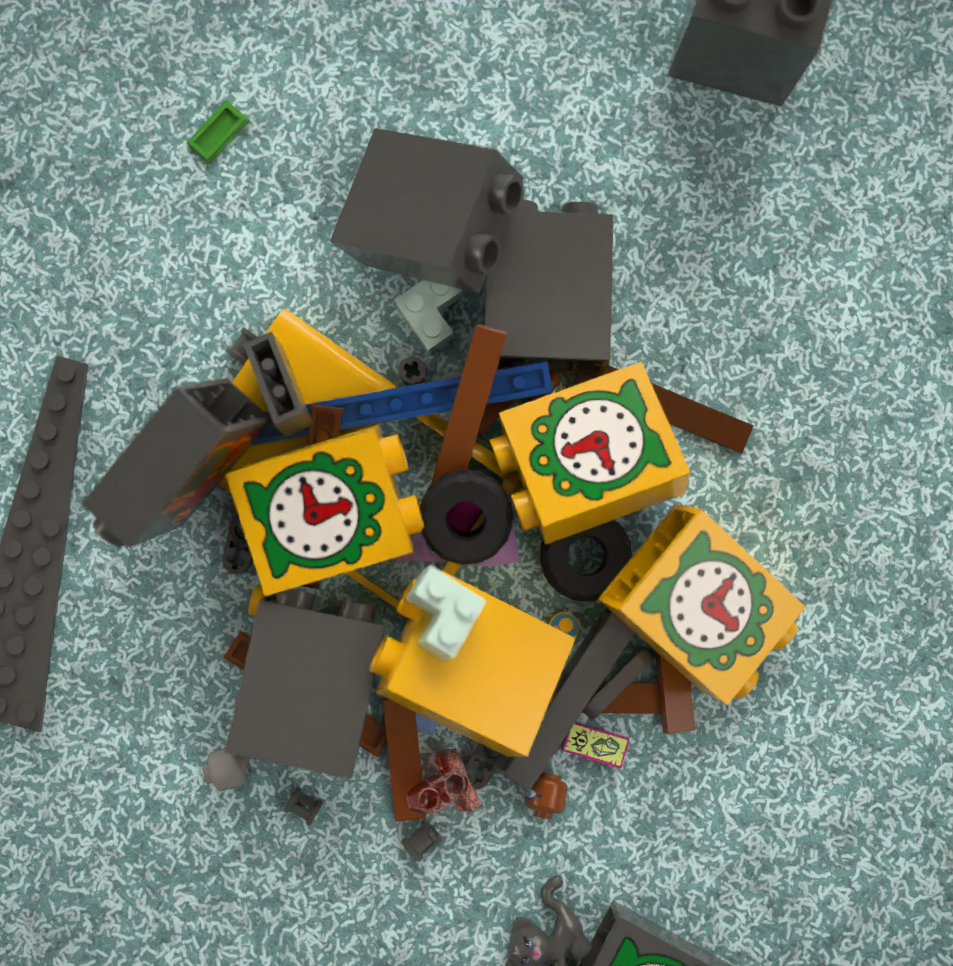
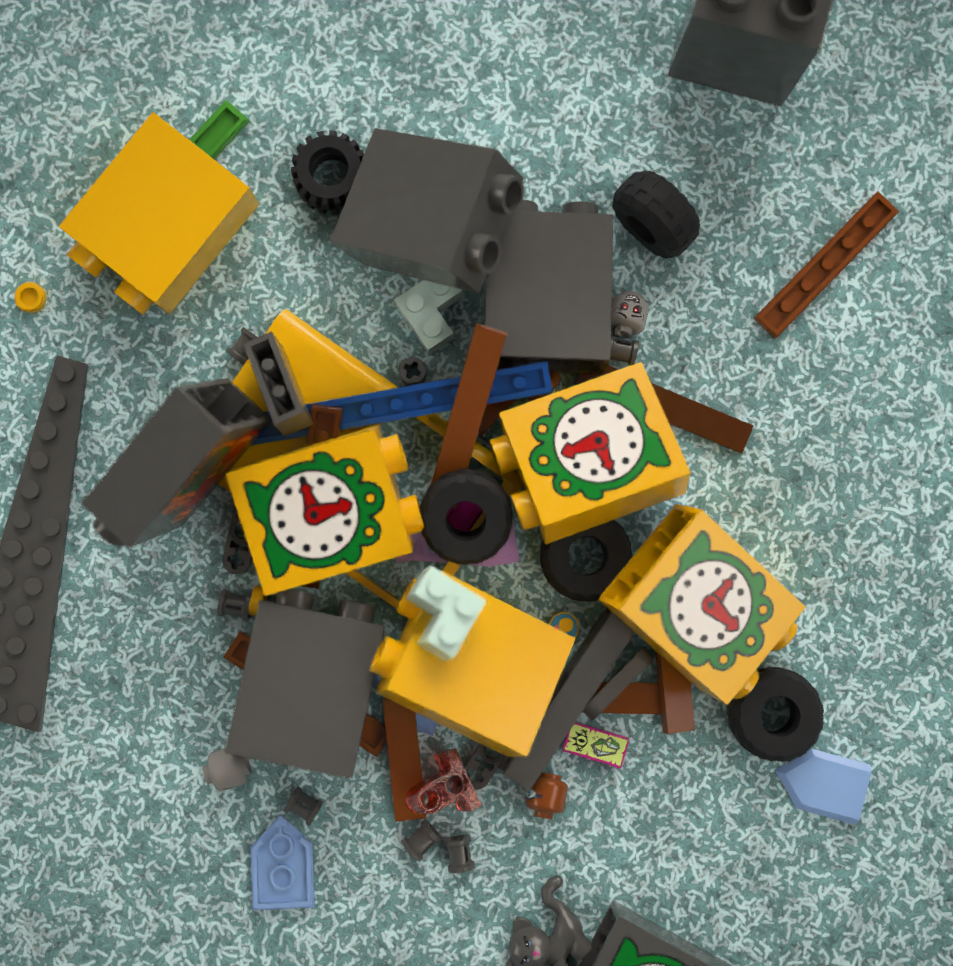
none -> yellow tile [14,282,47,313]
none -> yellow brick [58,112,259,315]
none -> dark grey bush [217,589,251,622]
none -> light blue tile [250,814,315,910]
none -> black tyre [291,130,364,215]
none -> dark grey bush [443,834,475,873]
none -> dark grey bush [610,335,639,366]
none -> light grey head [611,291,649,338]
none -> black tyre [612,170,700,259]
none -> black tyre [727,667,824,762]
none -> dark orange tile [753,191,899,339]
none -> light blue tile [774,749,872,825]

